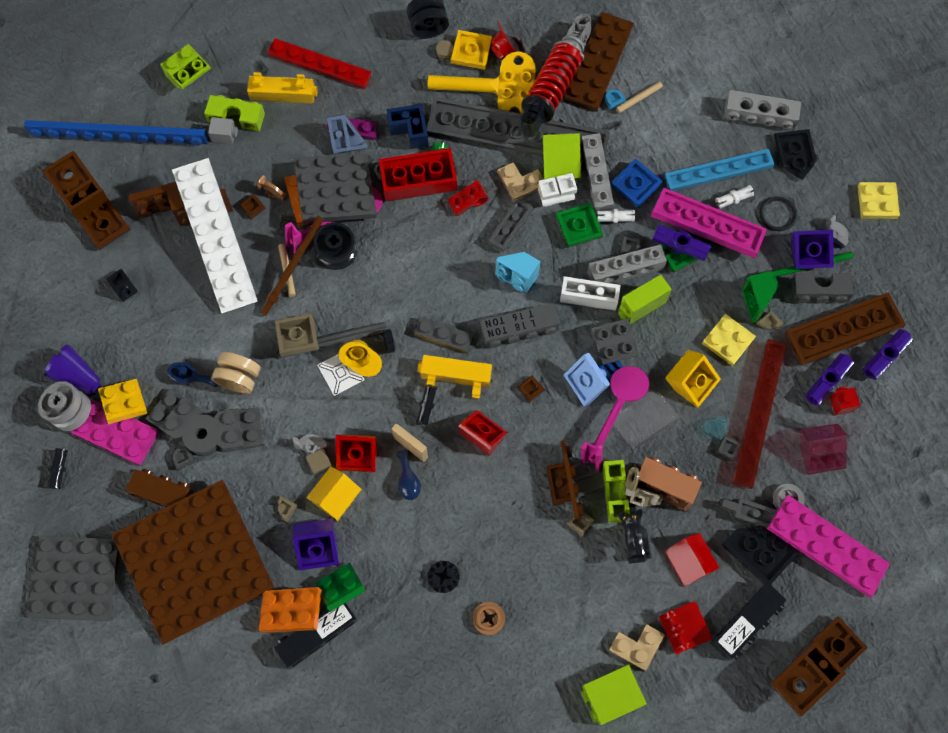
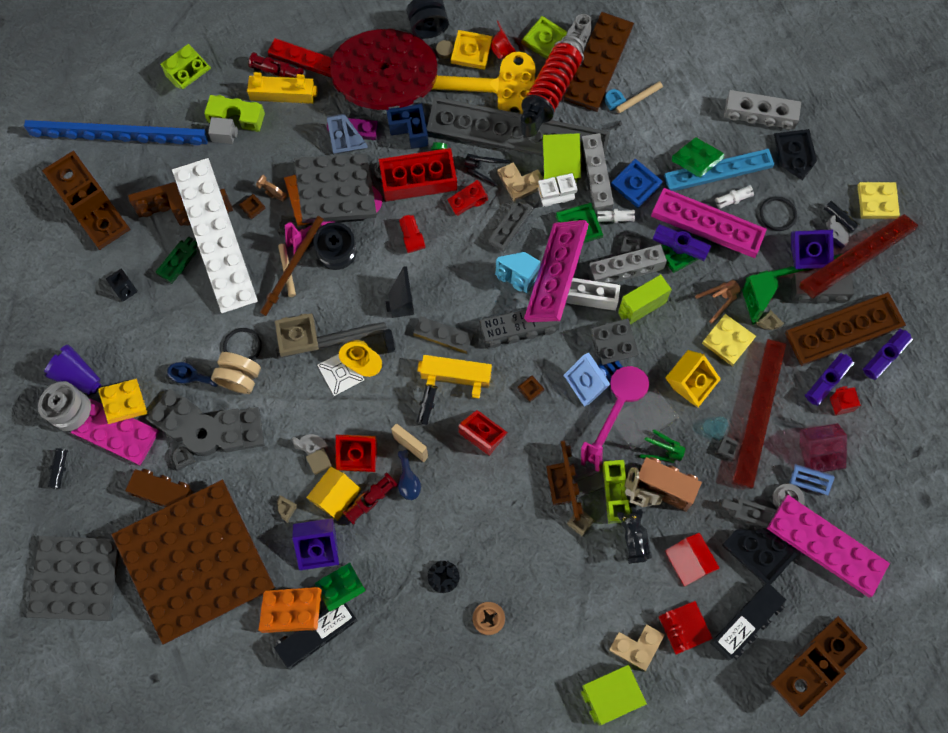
none -> dark green hinge [156,236,198,284]
none -> black piece [223,328,262,361]
none -> dark red piece [248,52,304,78]
none -> dark red plate [330,29,437,110]
none -> dark red piece [342,472,398,525]
none -> black slope [386,266,414,318]
none -> red piece [399,215,426,253]
none -> black plant [464,153,510,186]
none -> lime tile [521,16,567,59]
none -> dark pink plate [524,220,589,322]
none -> green plant [639,429,685,463]
none -> green plate [672,137,724,178]
none -> nougat plant [695,280,740,323]
none -> medium blue tile [789,464,835,495]
none -> clear red plate [799,214,918,299]
none -> black pin [823,200,860,233]

